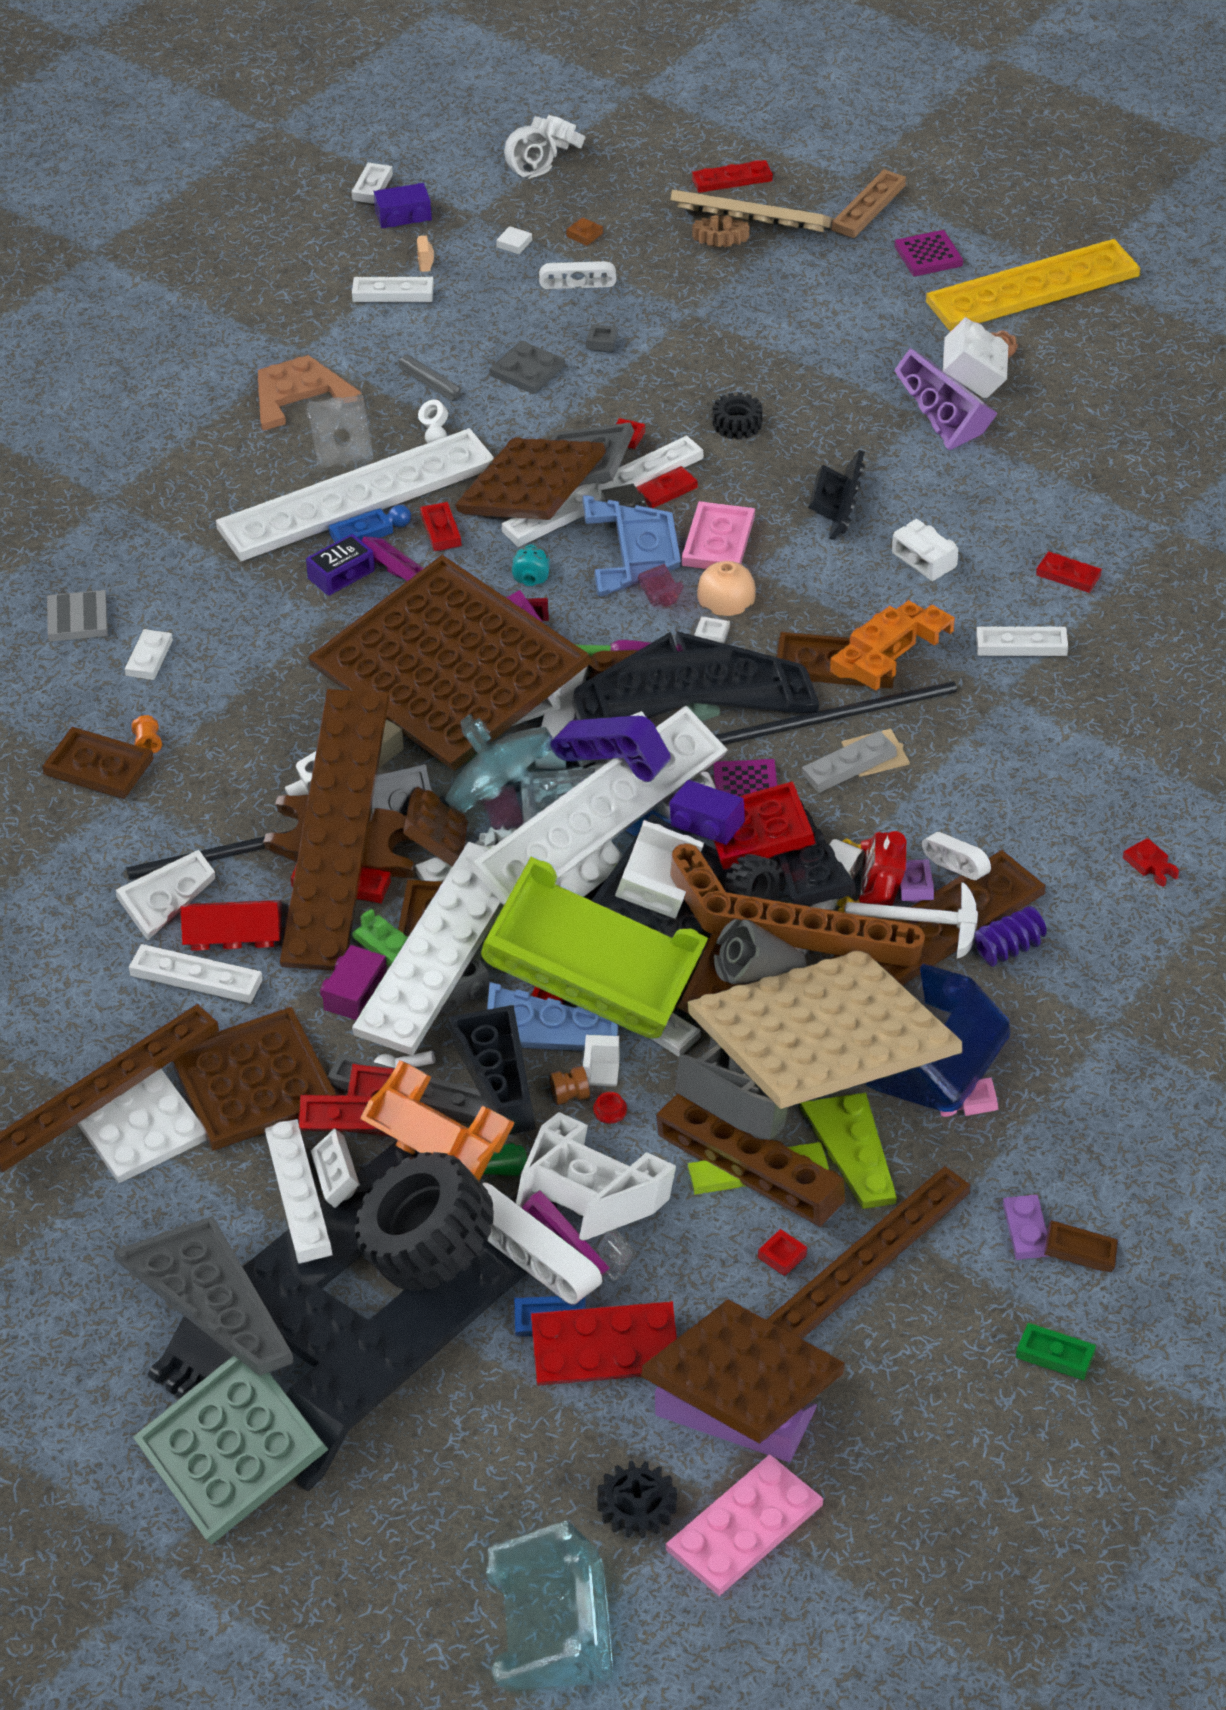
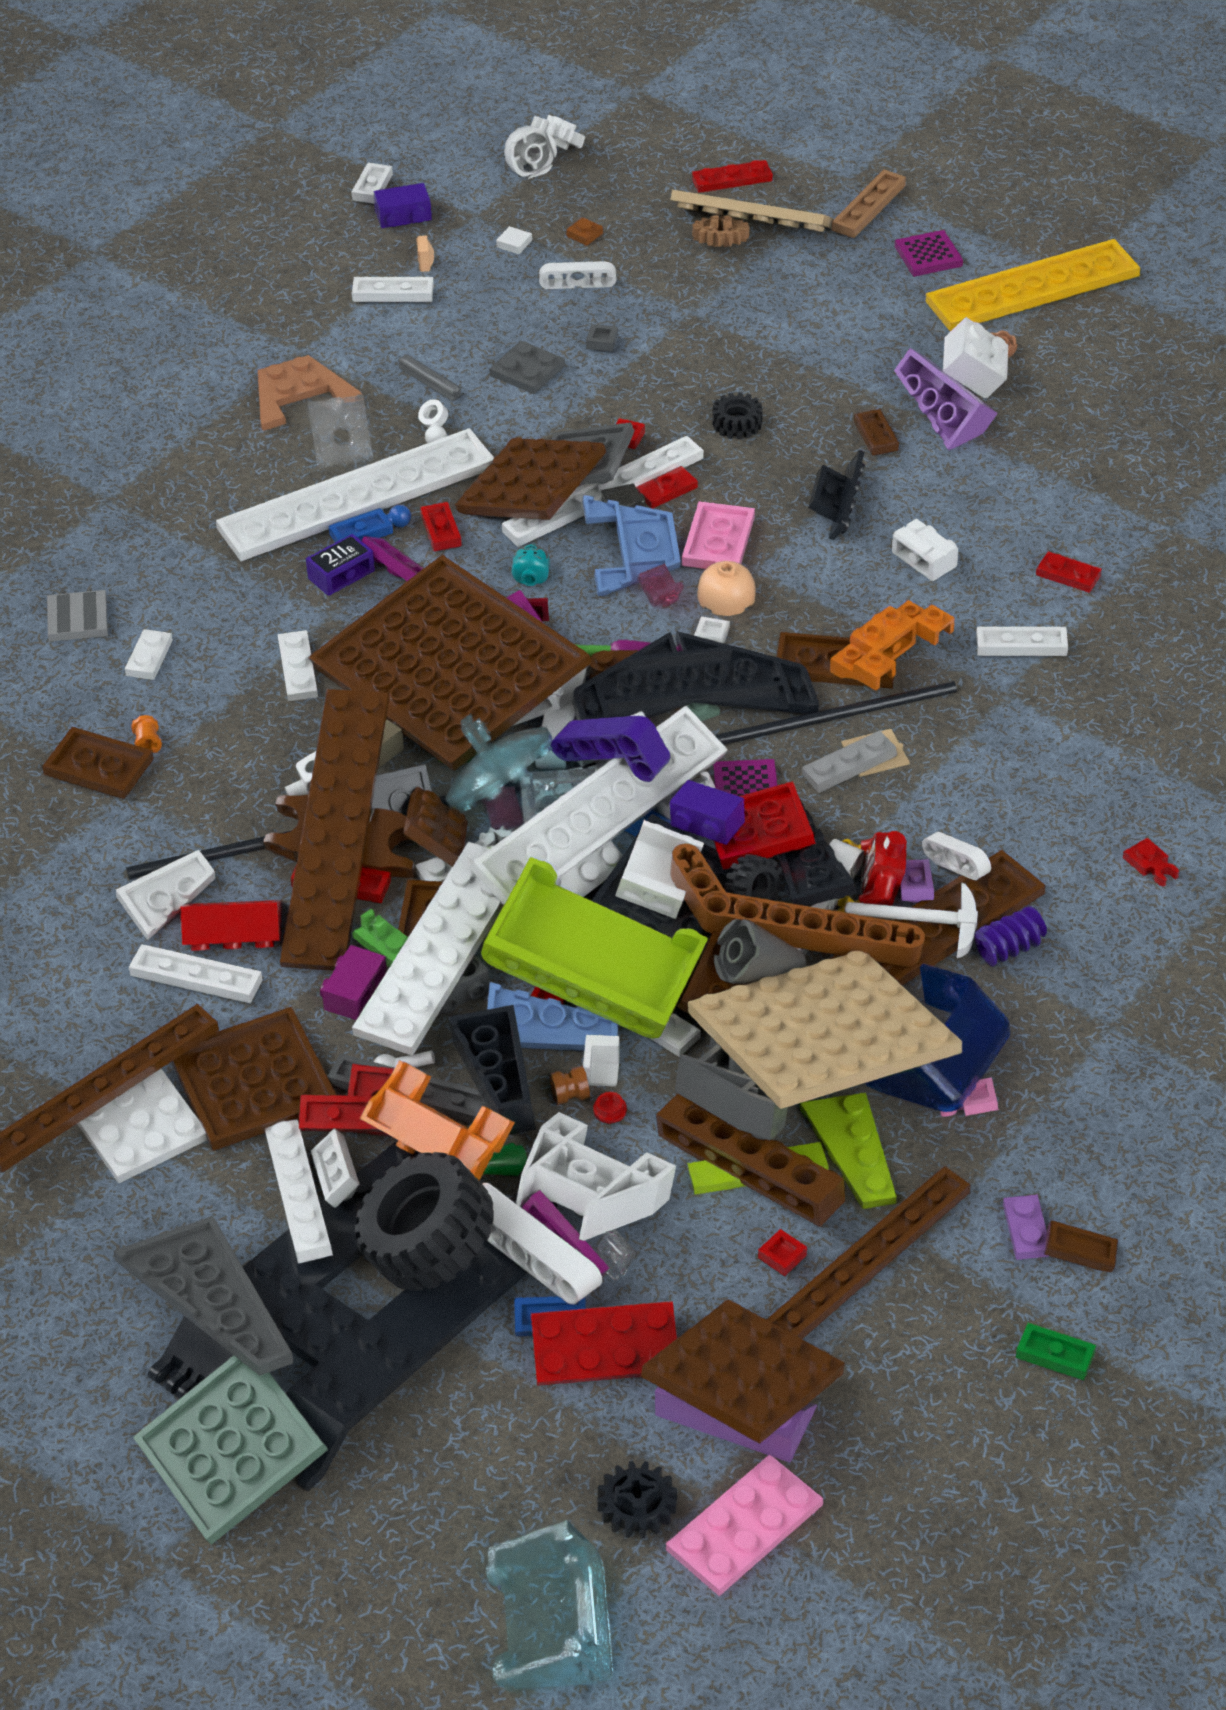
none -> white plate [278,630,318,701]
none -> reddish brown plate [854,409,899,456]

